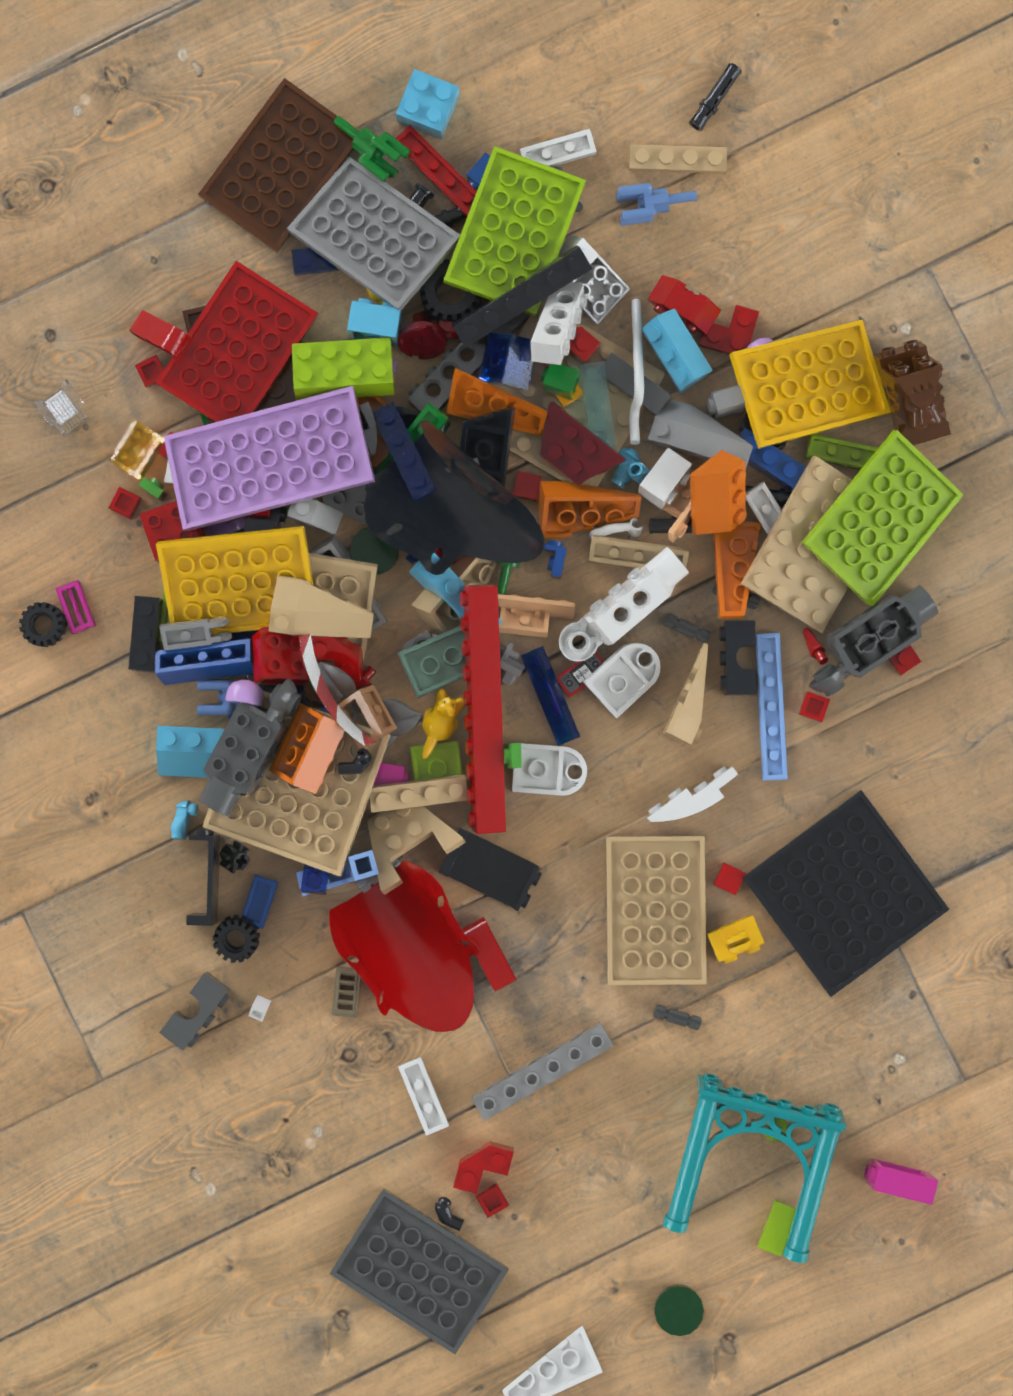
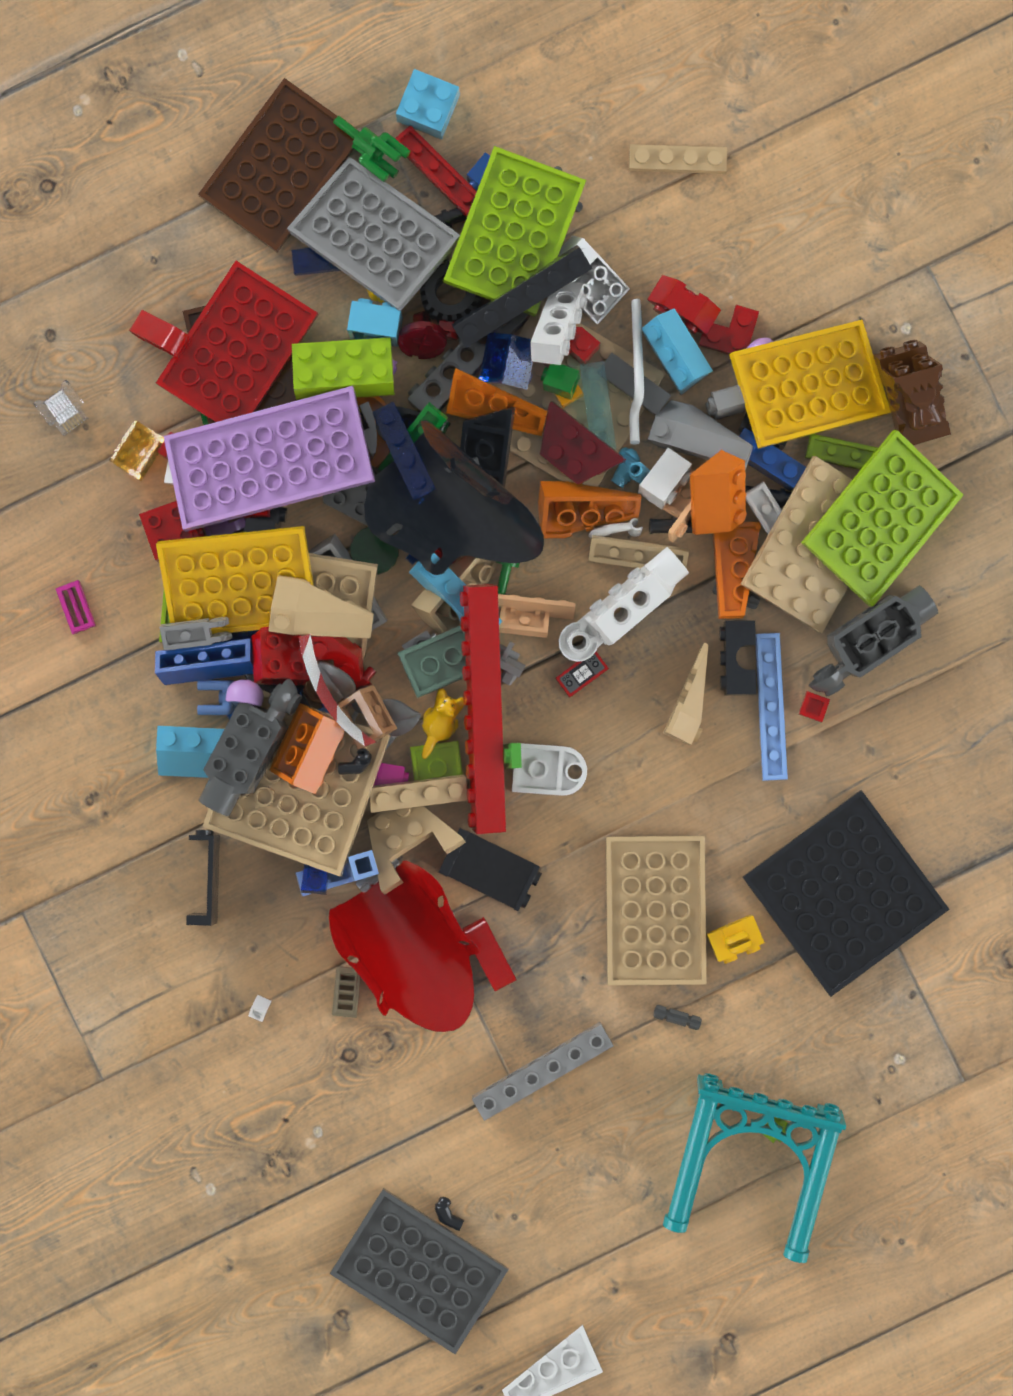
black tyre [19,602,67,647] -> none
red tile [108,487,142,520] -> none
black brick [128,596,163,673] -> none
red plate [135,354,164,388] -> none
bright green plate [138,477,167,502] -> none
dark grey arch [159,971,231,1051] -> none
medium azure arm [170,800,199,840] -> none
black tyre [212,915,260,963] -> none
pearl dark grey gear [219,841,250,873] -> none
blue tile [241,875,279,929] -> none
white slope [287,499,344,535] -> none
white plate [398,1056,449,1136] -> none
black bush [409,183,434,208] -> none
red brick [453,1141,514,1194] -> none
red tile [475,1183,509,1218] -> none
red tile [513,471,542,501] -> none
white plate [520,129,597,167] -> none
clear blue plate [521,646,580,746] -> none
blue bracket [543,540,567,579] -> none
white tile [583,642,661,719] -> none
medium blue plant [616,183,697,226] -> none
white slope [647,766,738,822] -> none
dark green tile [654,1285,704,1336] -> none
dark grey axle [664,613,711,643] -> none
black pin [689,63,742,131] -> none
red tile [713,862,746,895] -> none
lime tile [757,1200,796,1256] -> none
red bar [803,627,828,665] -> none
dark pink window [864,1158,938,1205] -> none
red plate [889,645,922,676] -> none

